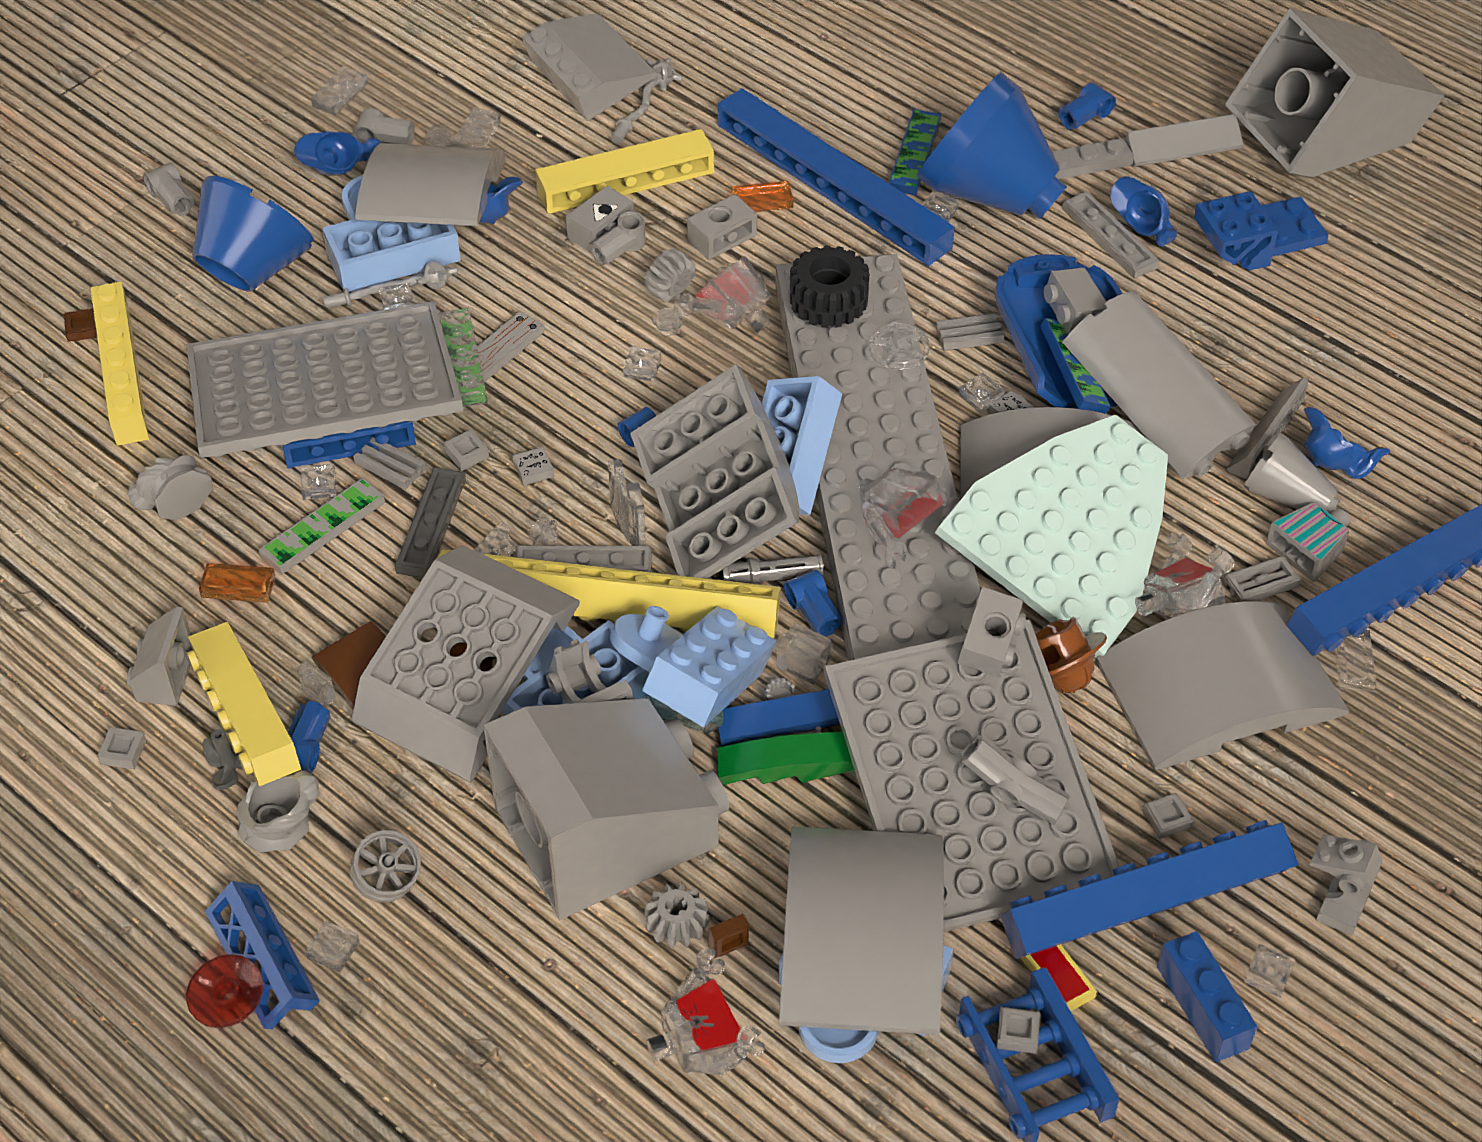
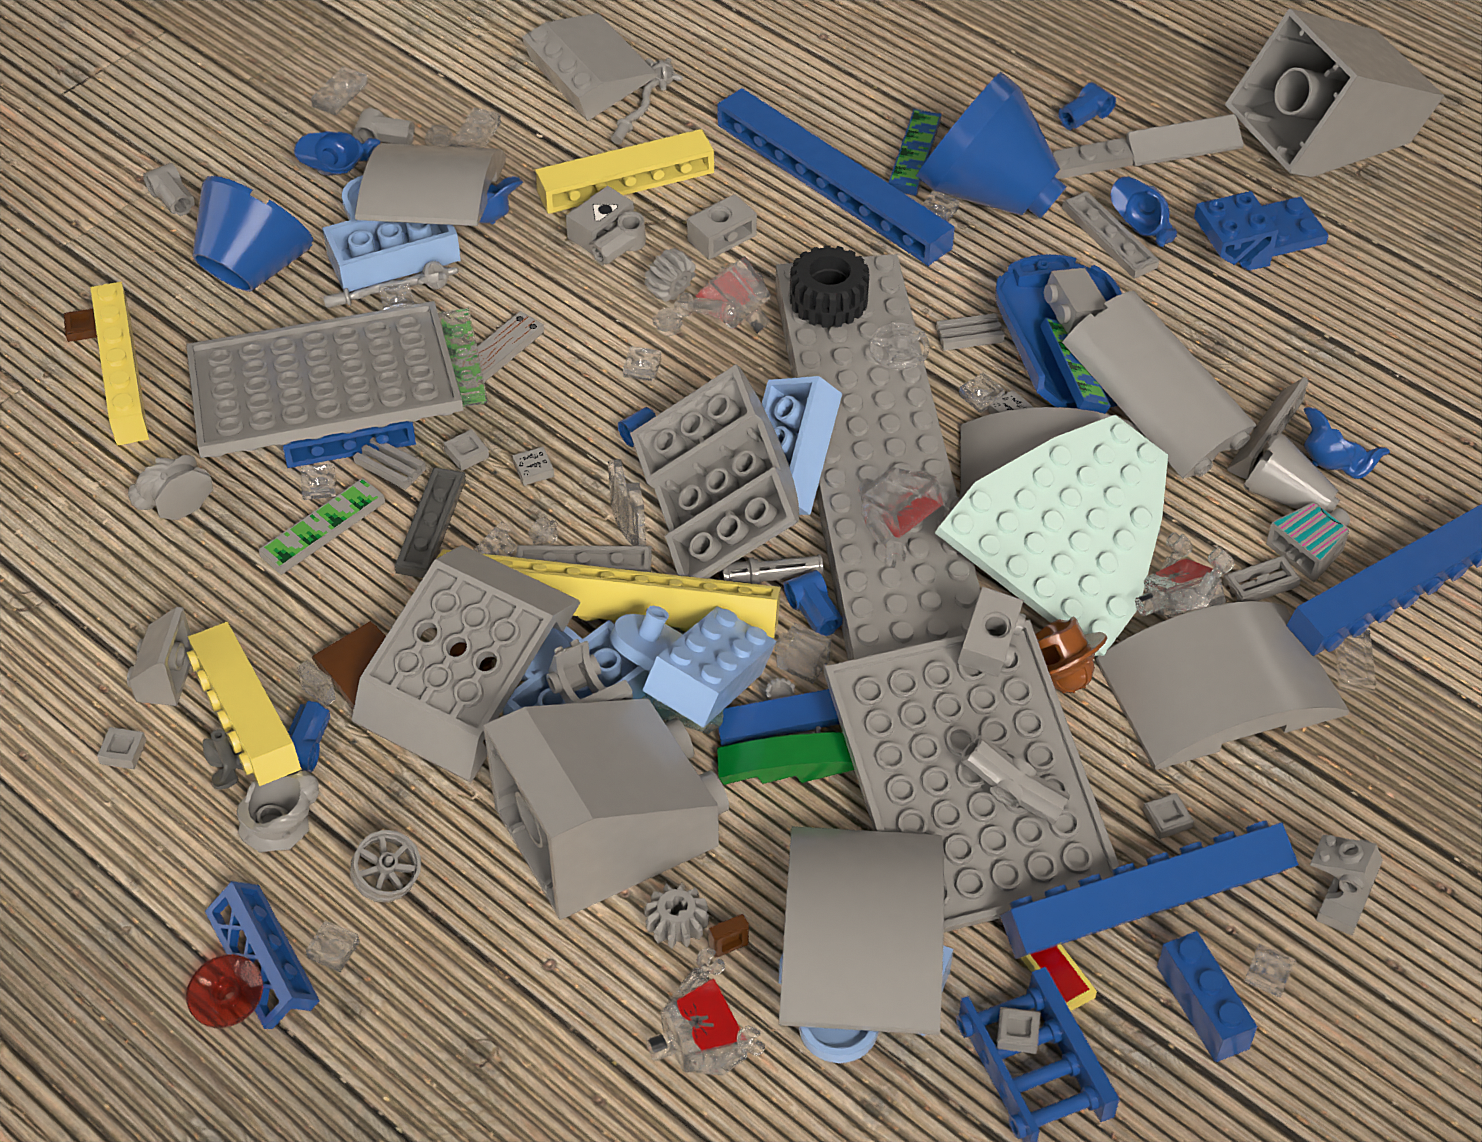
clear orange piece [199,563,276,603] -> none
clear orange tile [731,181,794,212] -> none

